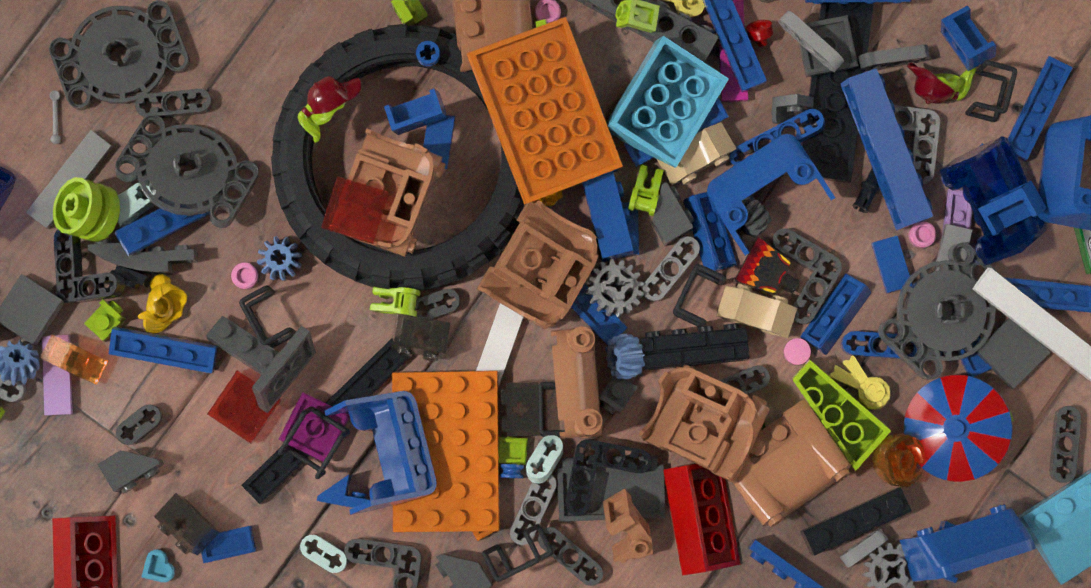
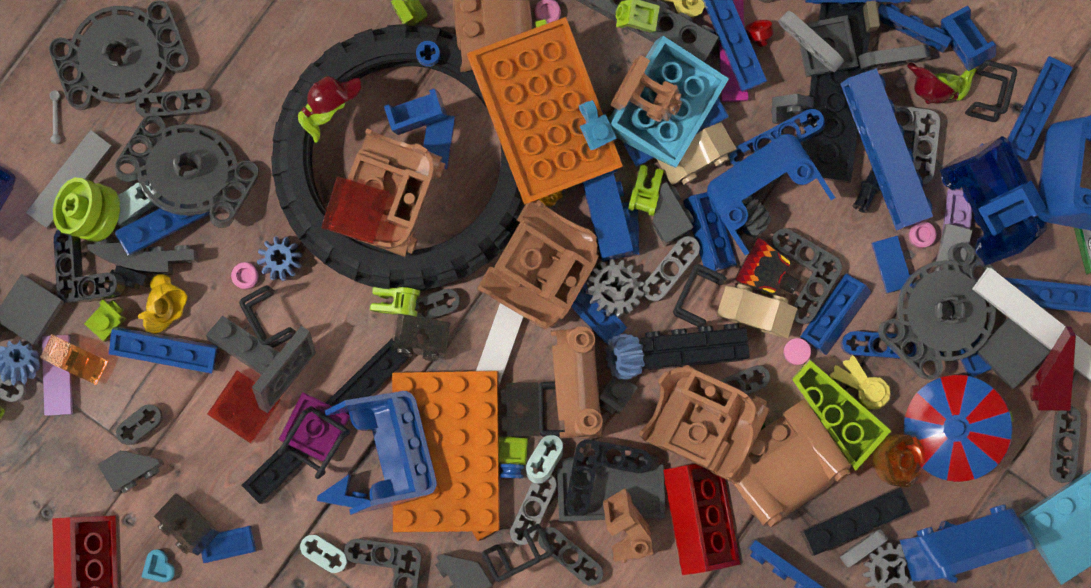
none -> dark azure plate [579,100,617,150]
none -> nougat tile [610,55,682,122]
none -> dark tan tile [863,0,880,33]
none -> blue plate [878,3,952,53]
none -> dark red slope [1030,326,1076,411]

